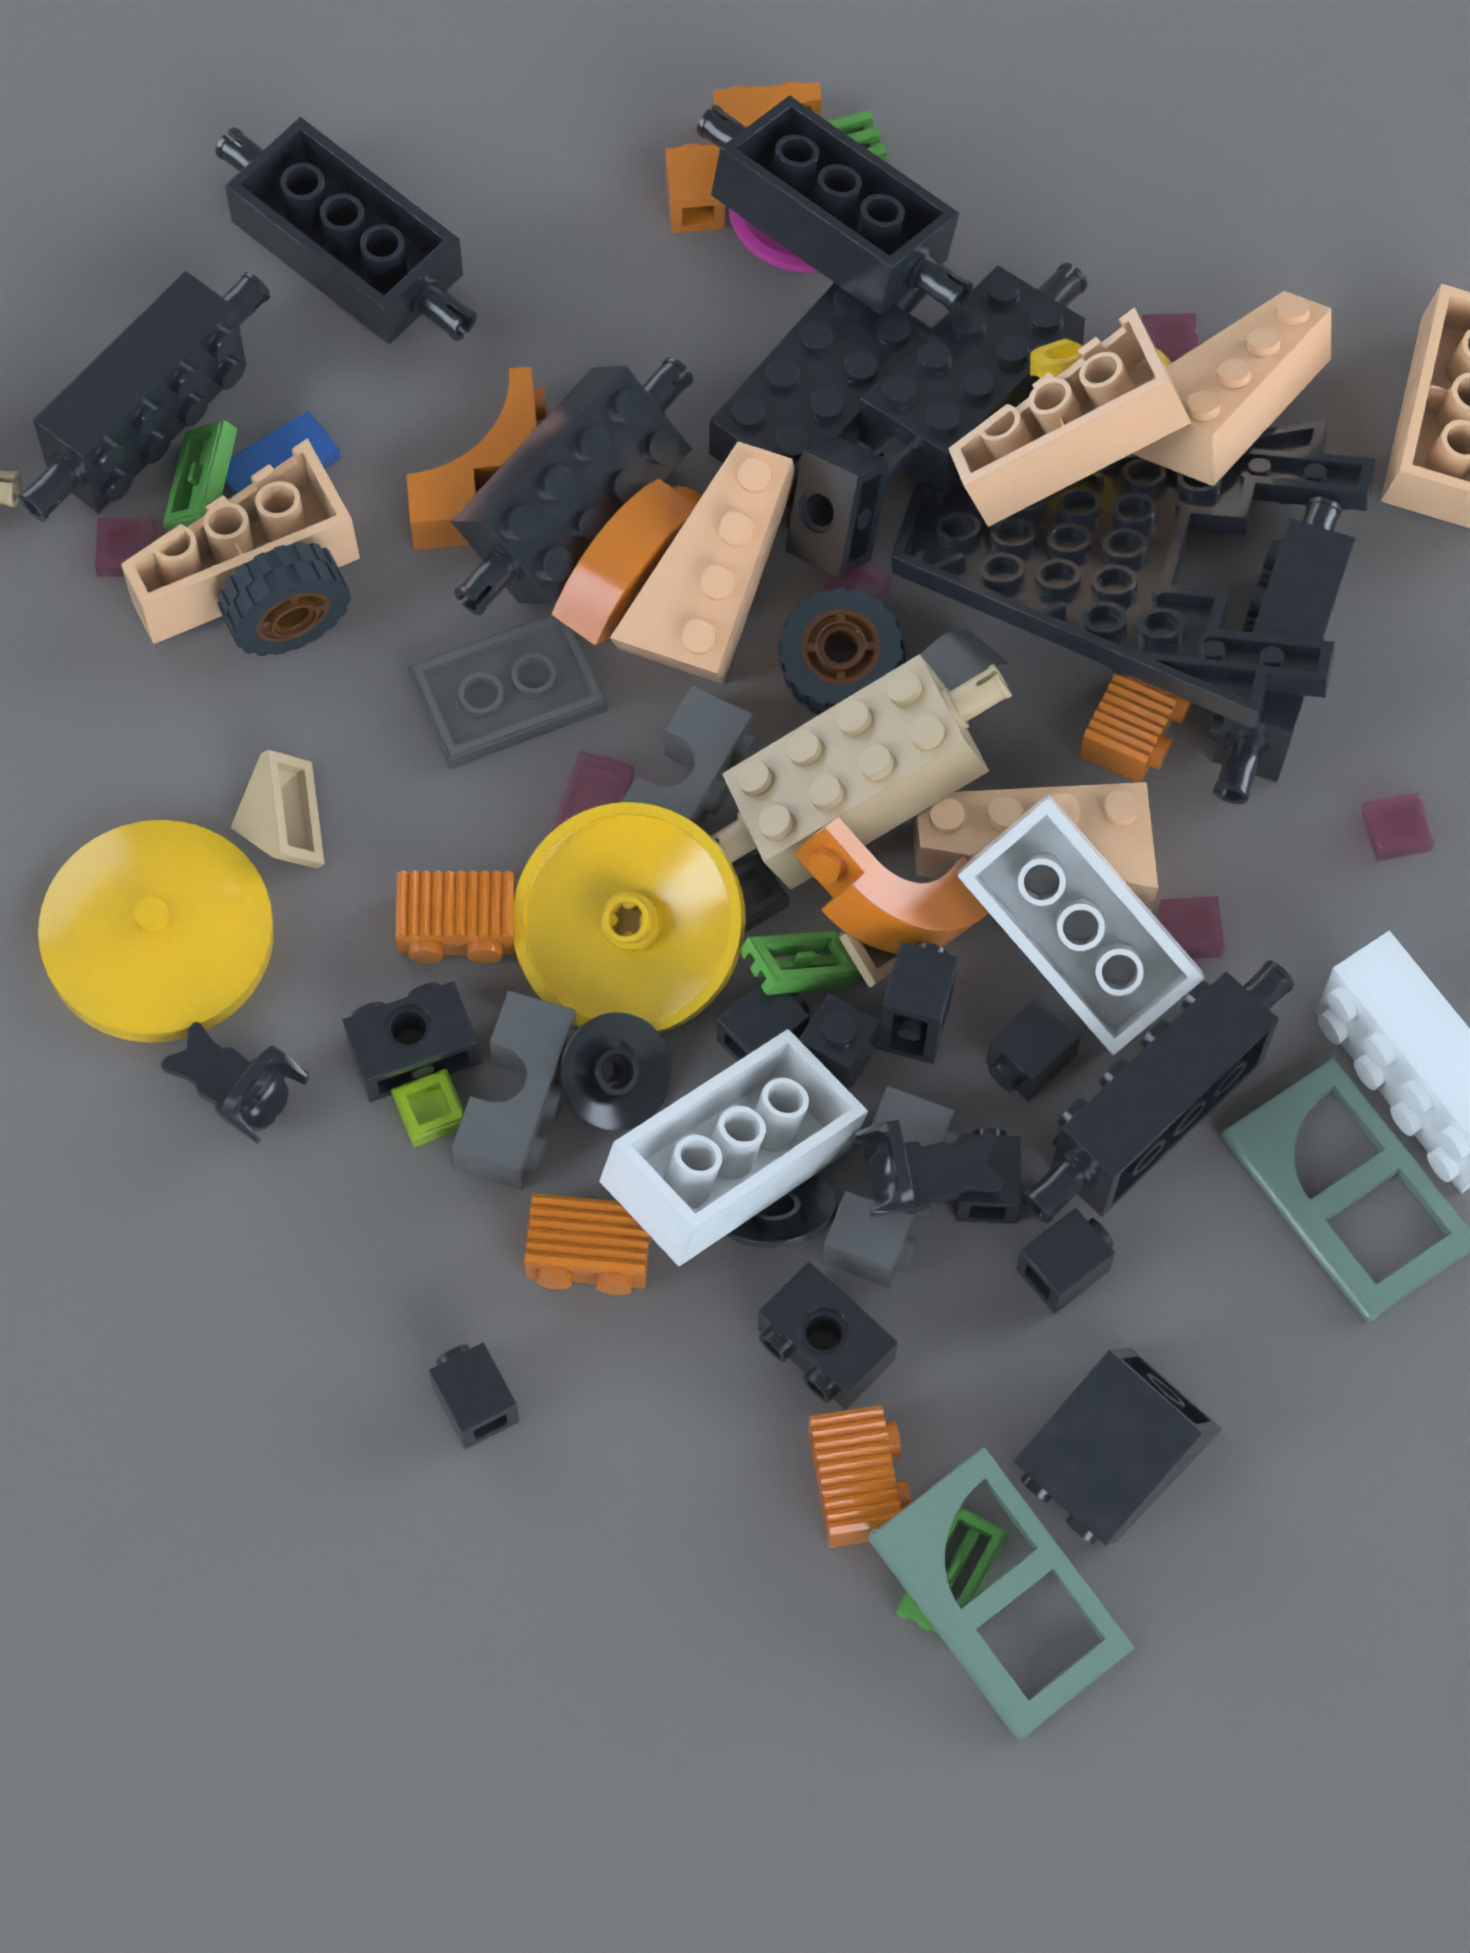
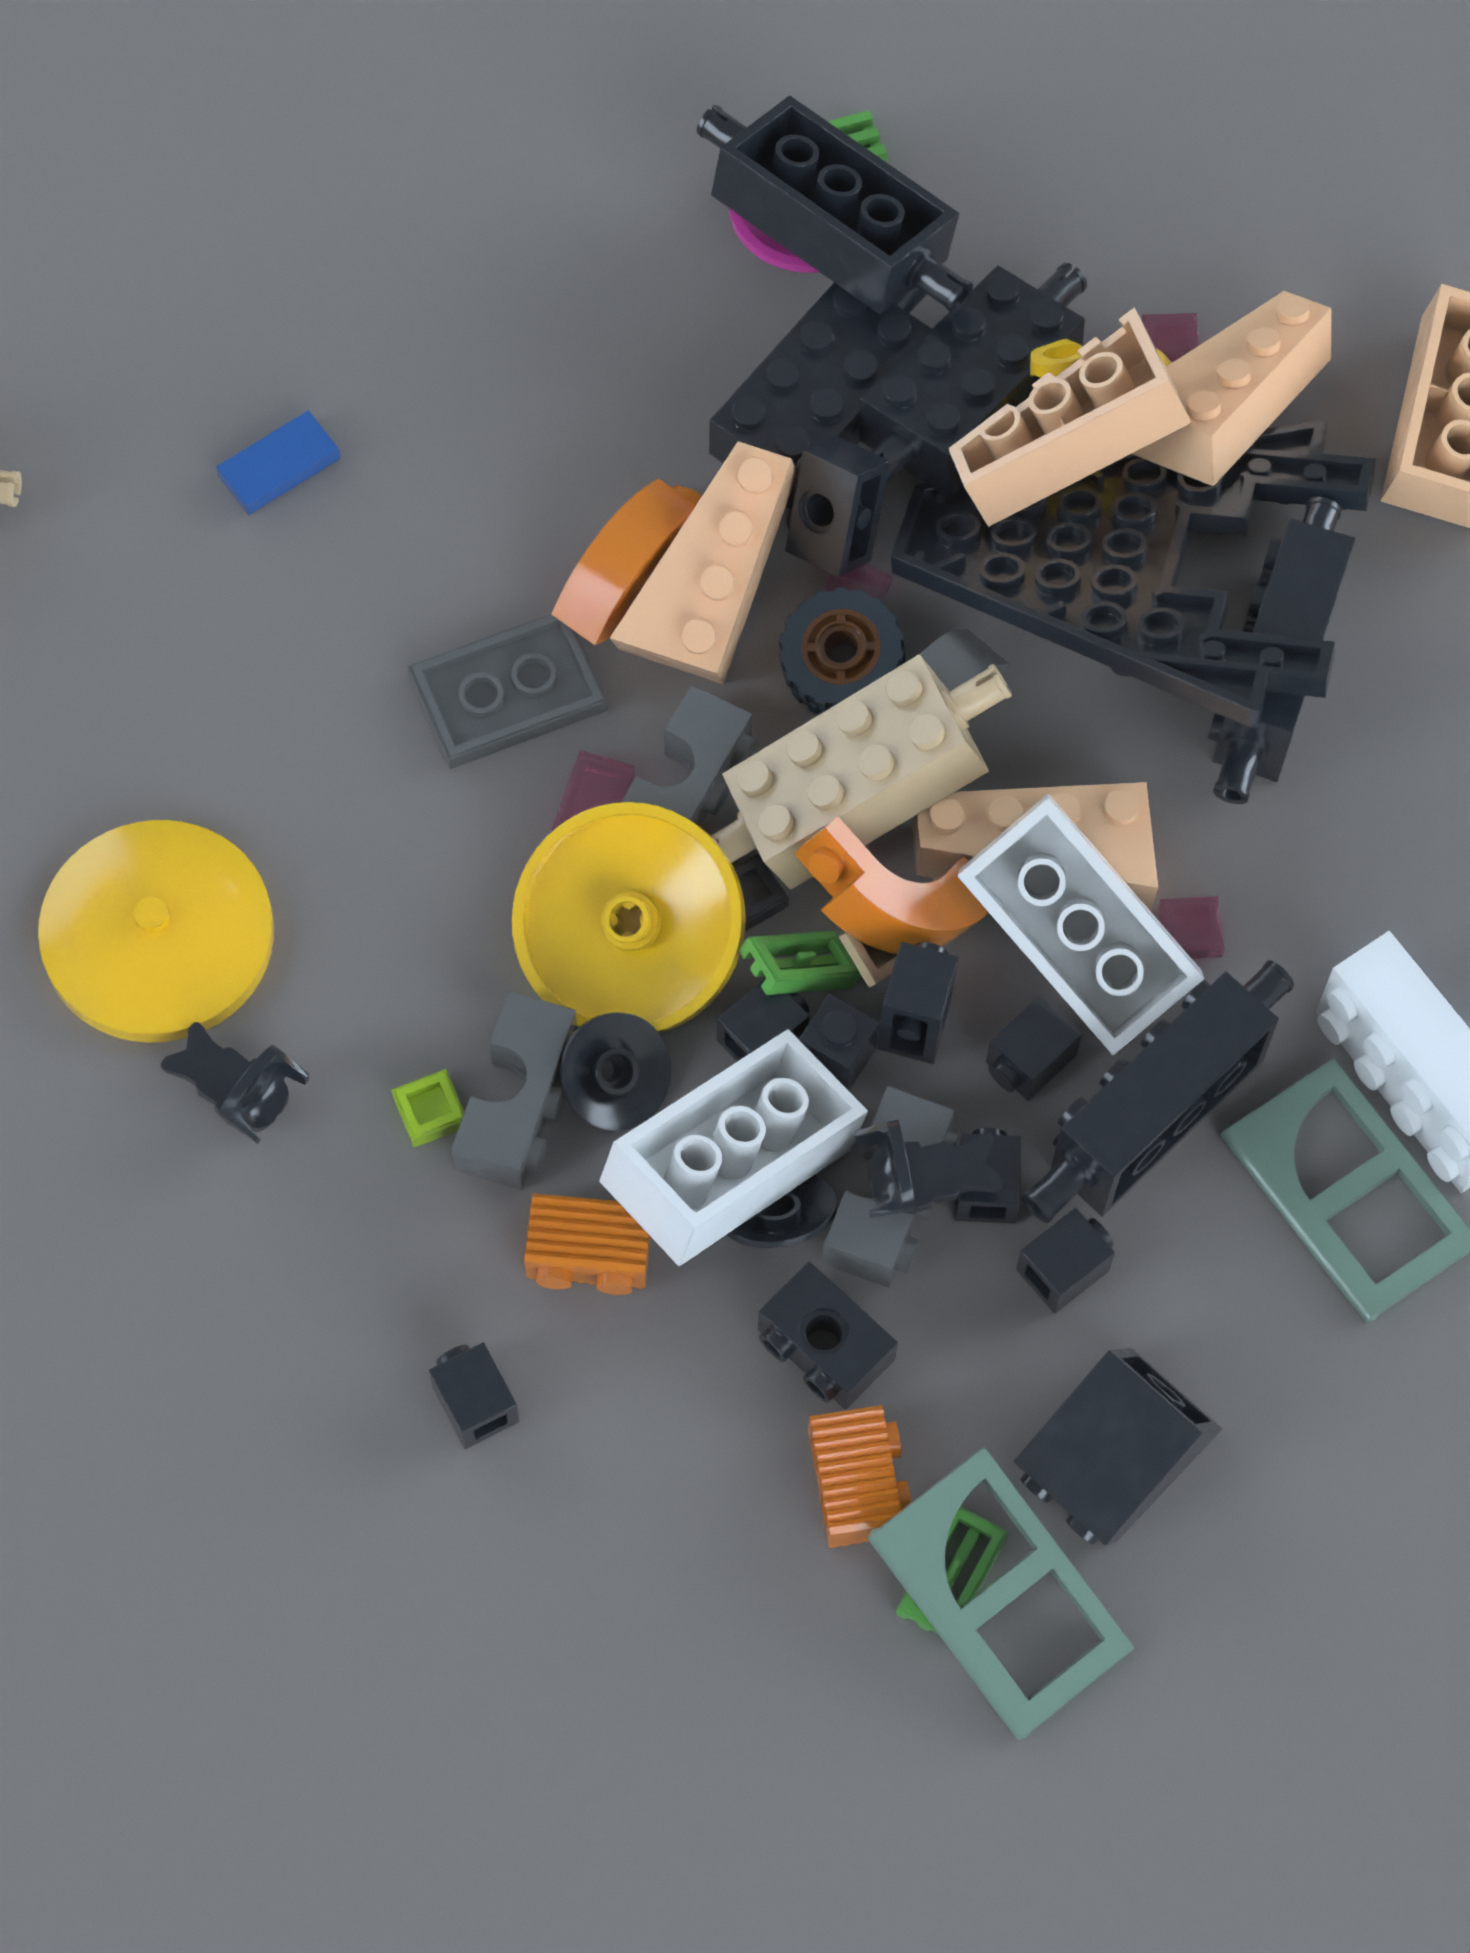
black brick [18,271,271,522] -> none
clear pink tile [95,518,156,577] -> none
light nougat wedge [121,438,360,644] -> none
bright green tile [163,420,238,531] -> none
black brick [215,117,477,345] -> none
black wheel [217,542,351,656] -> none
tan slope [231,750,325,869] -> none
black brick [342,981,481,1103] -> none
orange brick [395,870,516,964] -> none
orange arch [406,367,547,550] -> none
black brick [451,357,694,616] -> none
orange arch [665,81,822,233] -> none
orange brick [1079,673,1193,783] -> none
clear pink tile [1361,792,1435,862] -> none

